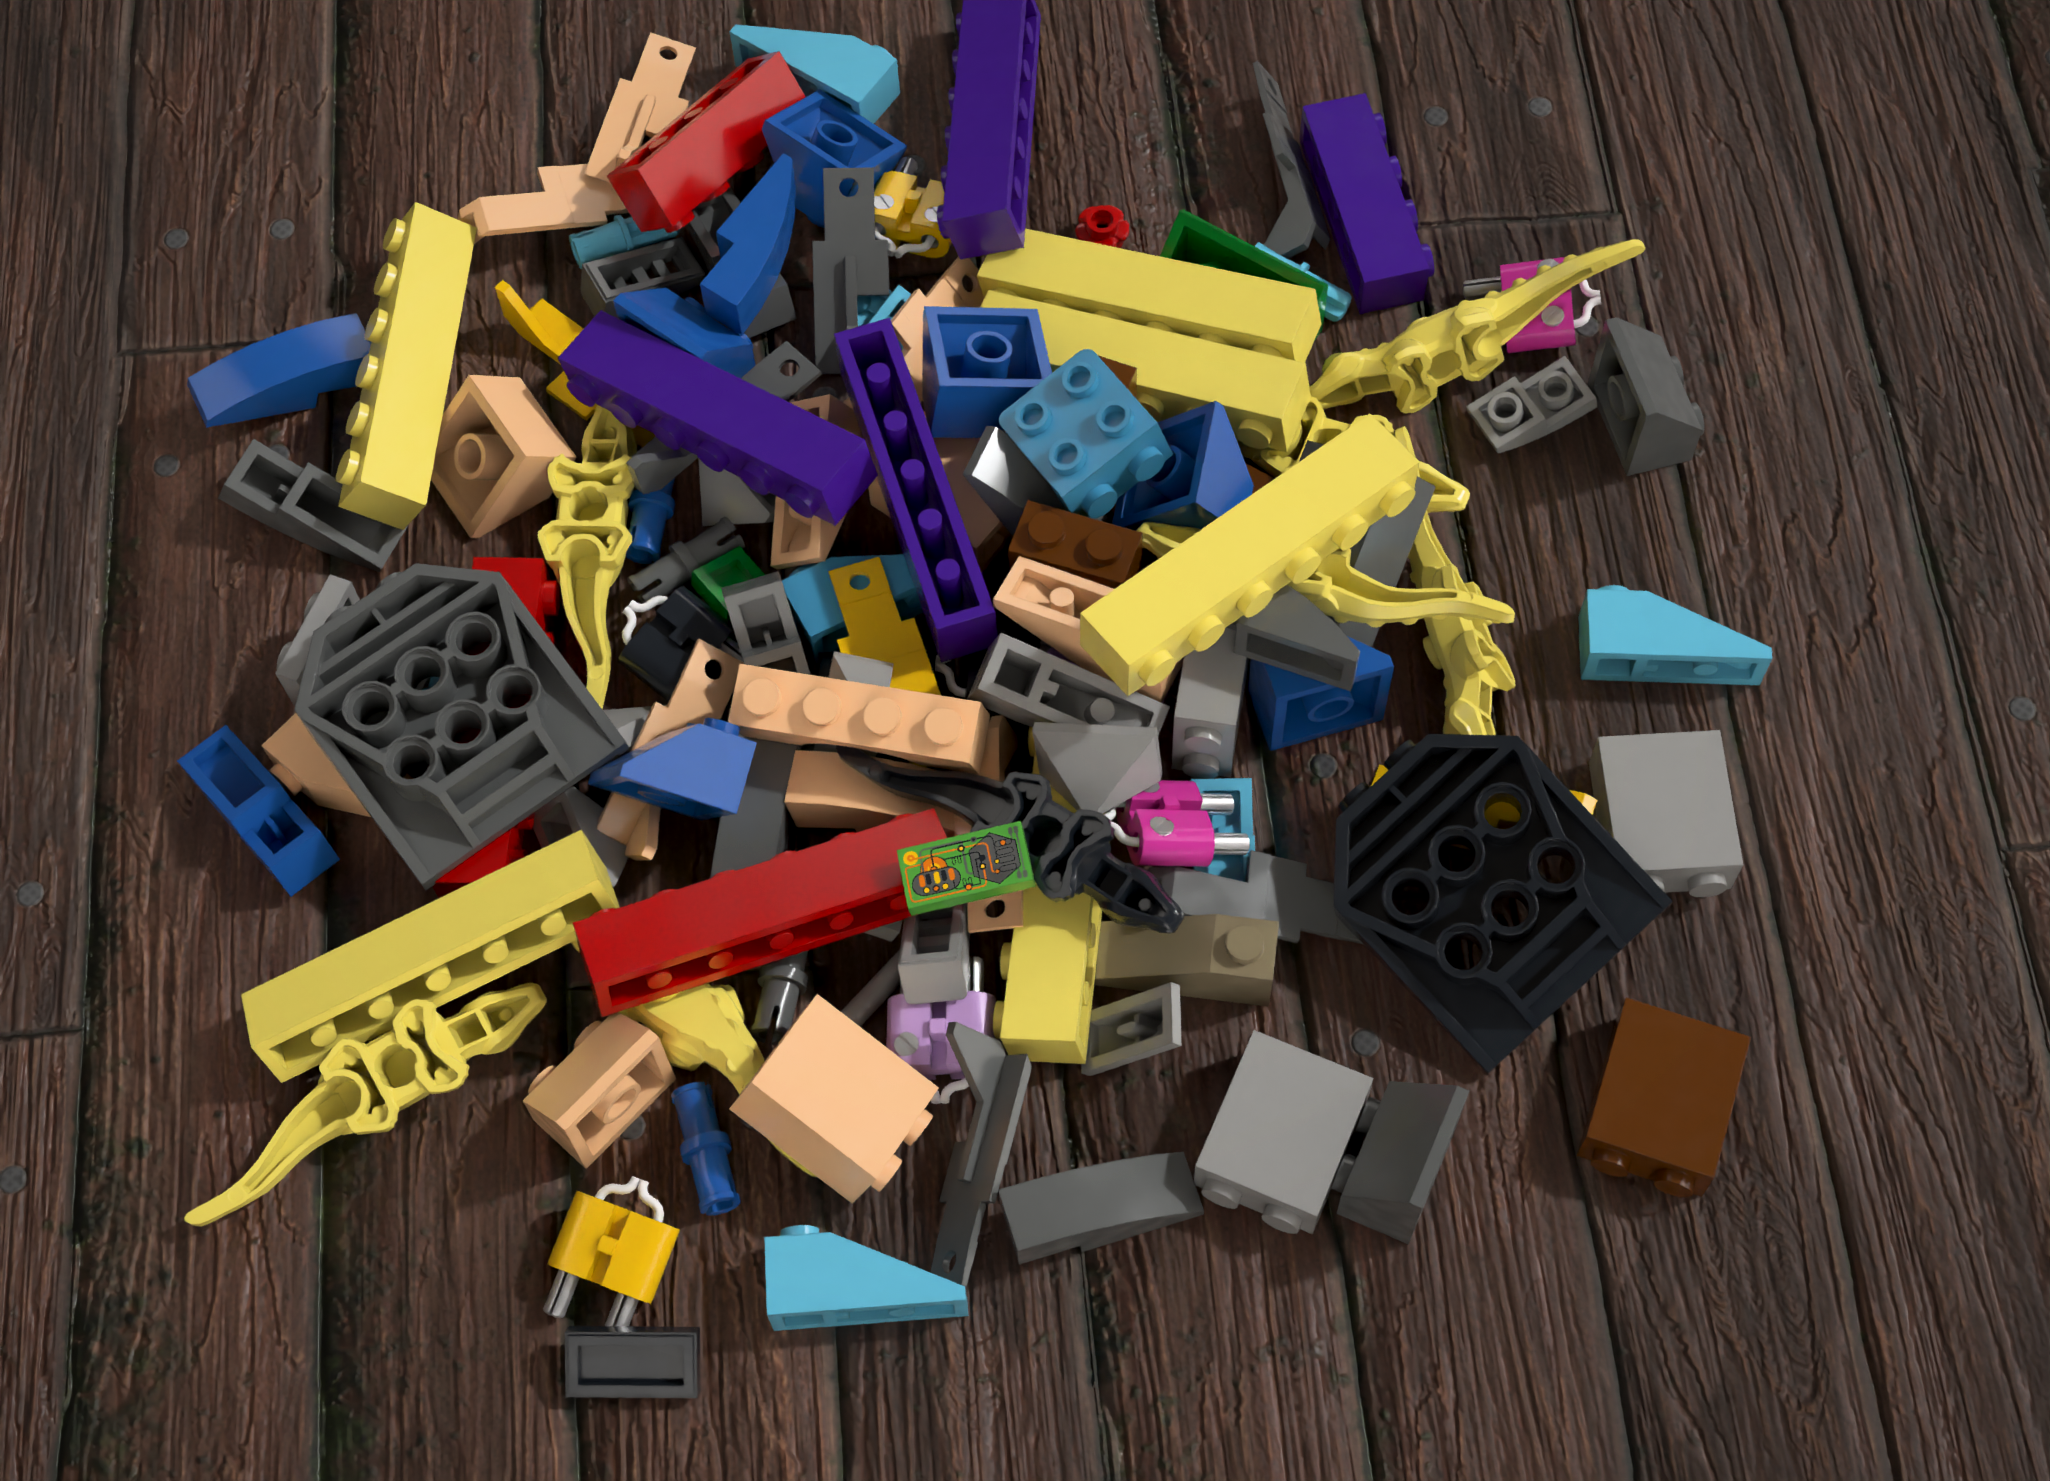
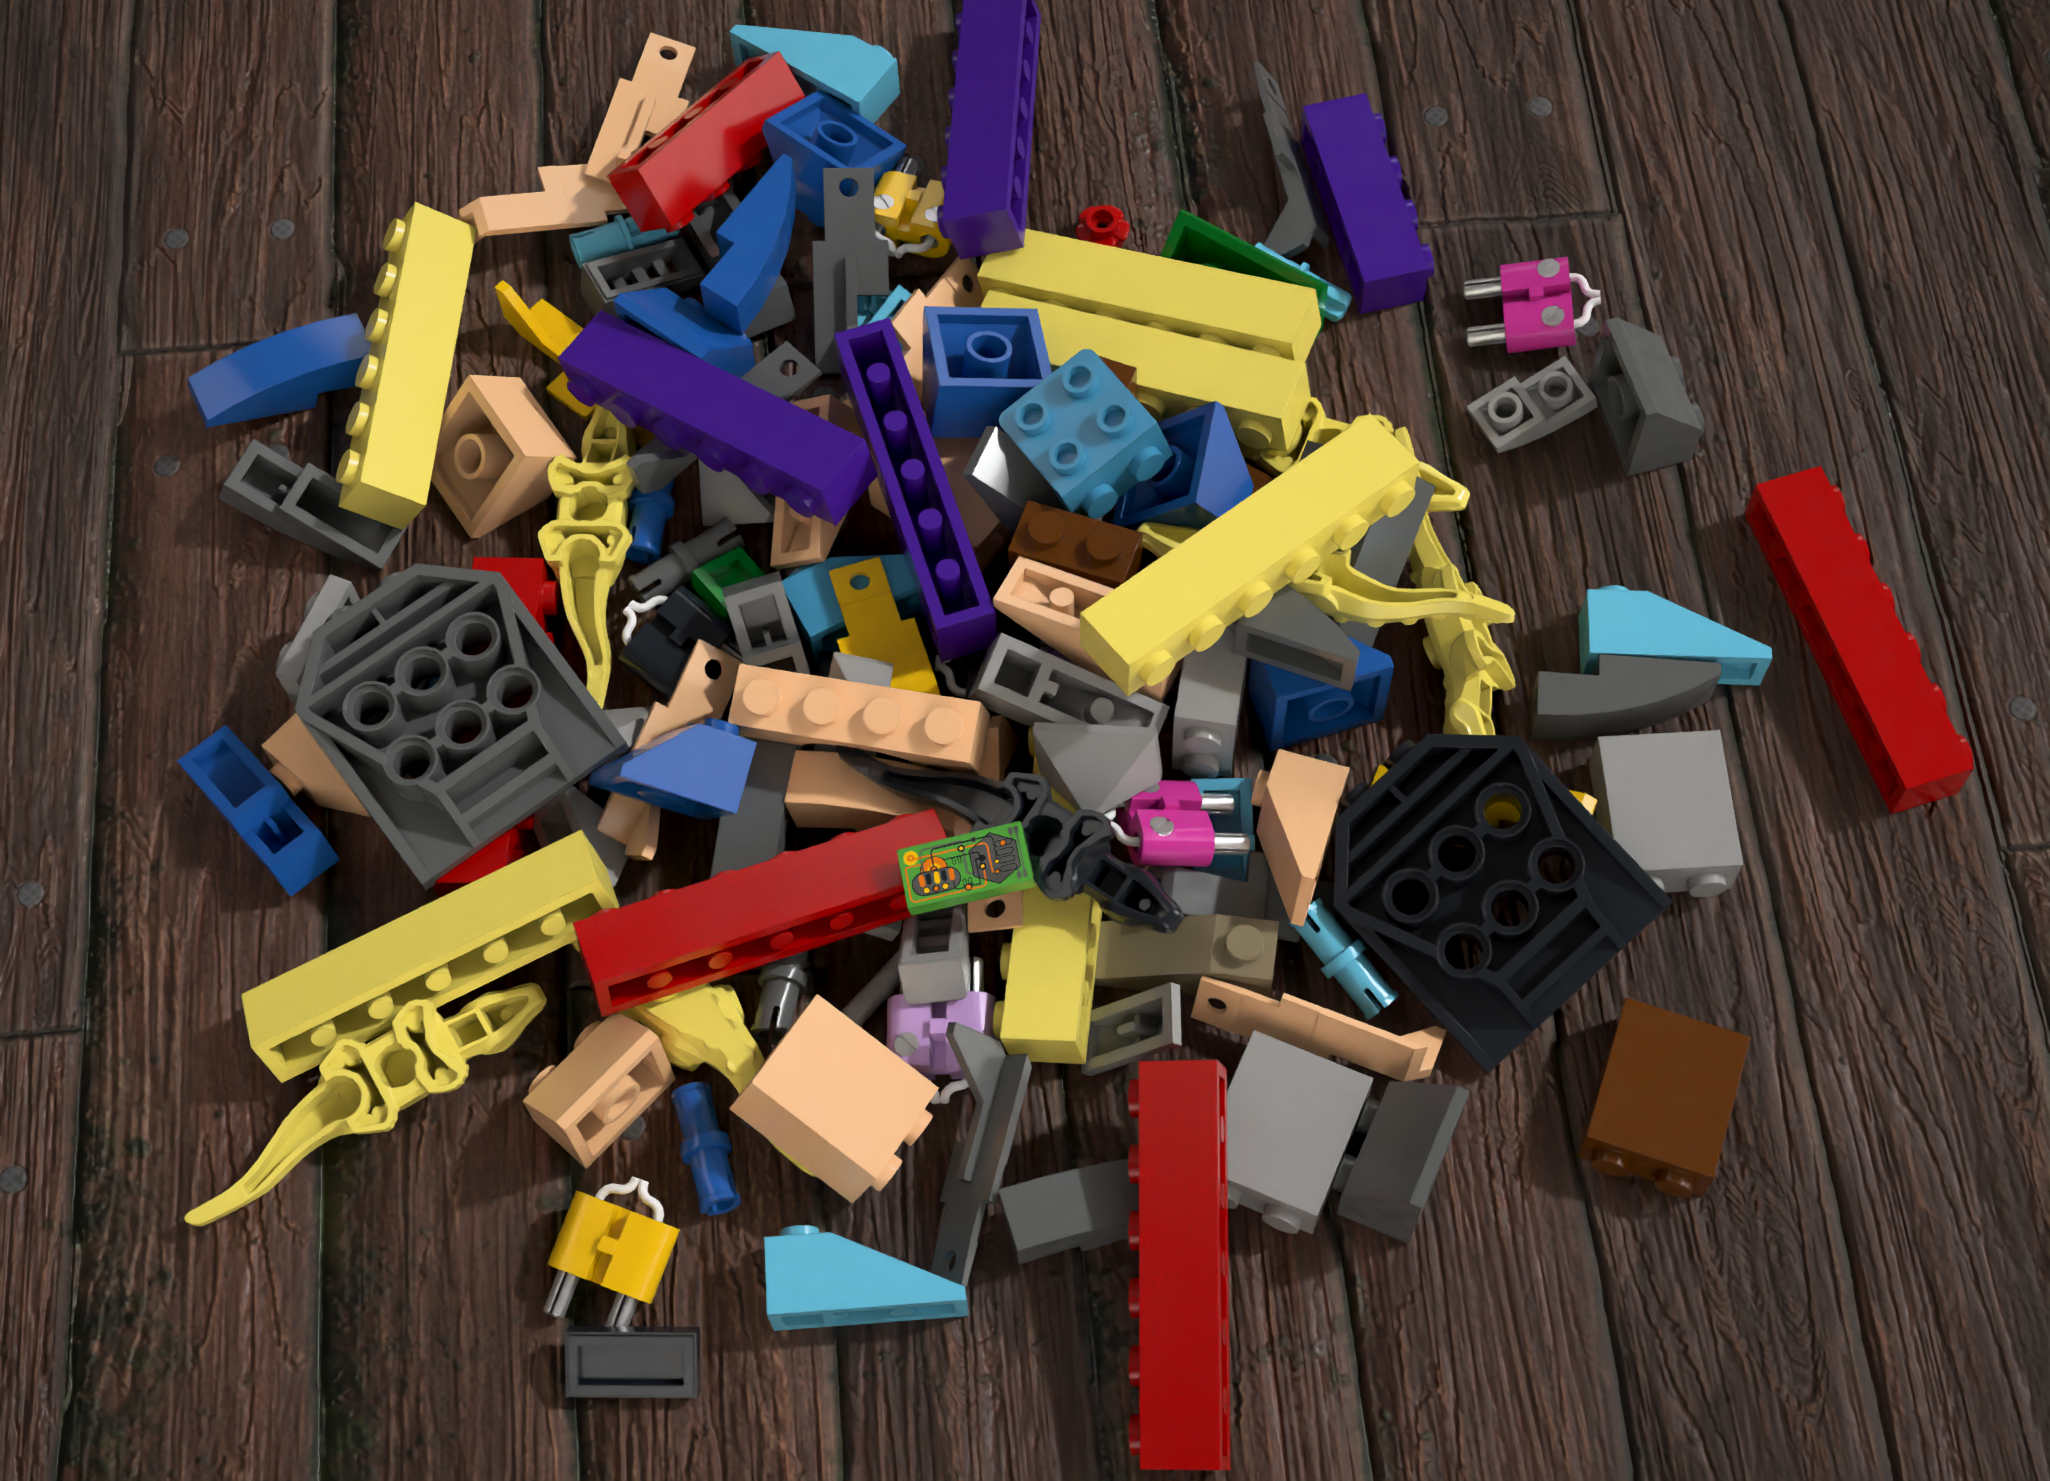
light yellow animal [1309,239,1645,414] -> none
none -> red brick [1128,1060,1231,1470]
none -> light nougat piece [1191,975,1447,1082]
none -> light nougat slope [1251,749,1350,927]
none -> medium azure pin [1288,898,1399,1021]
none -> dark grey slope [1529,654,1721,741]
none -> red brick [1744,466,1974,814]

